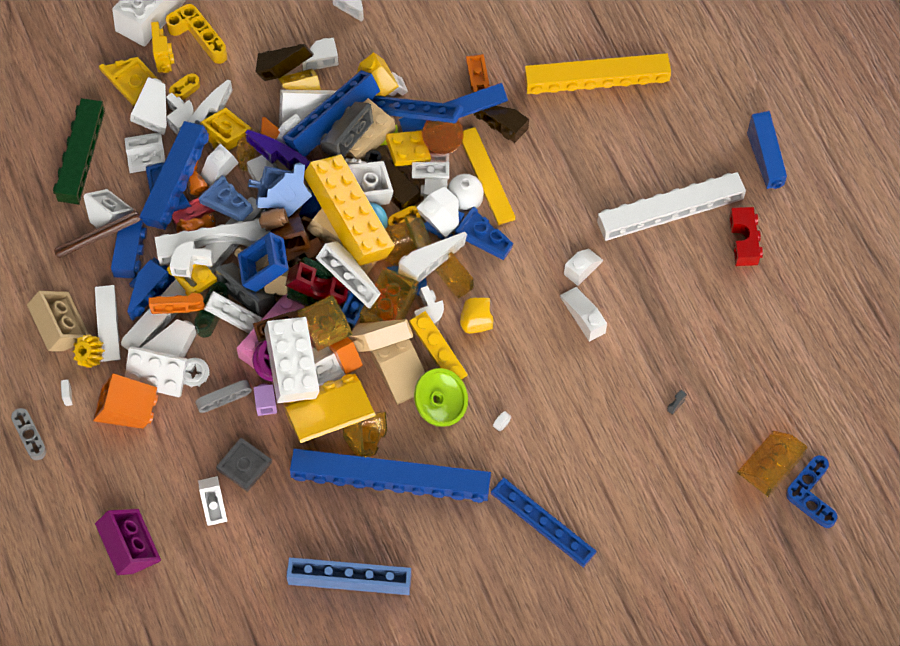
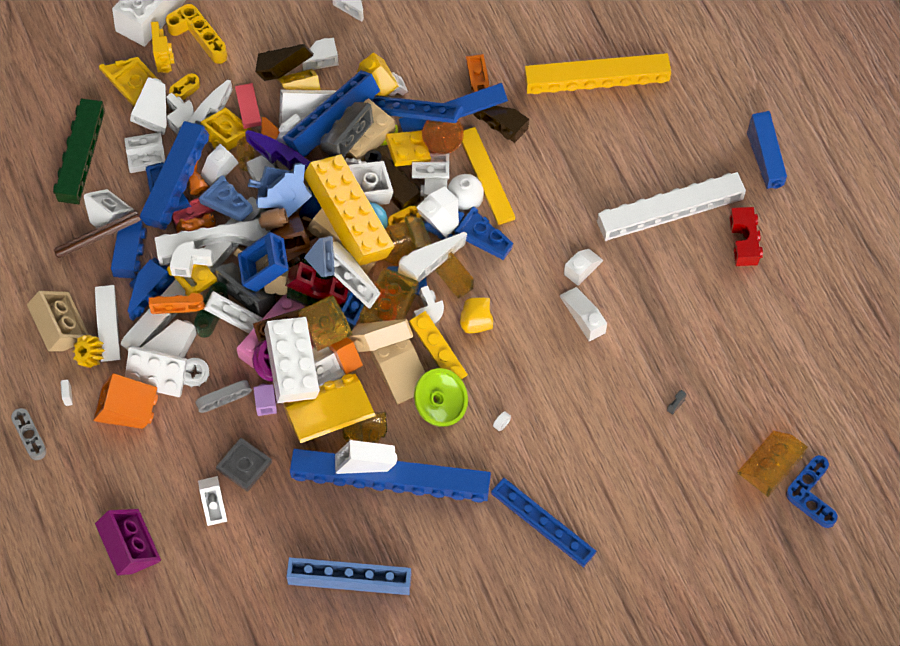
none -> coral tile [235,83,262,129]
none -> sand blue slope [304,236,335,277]
none -> white slope [335,440,397,474]

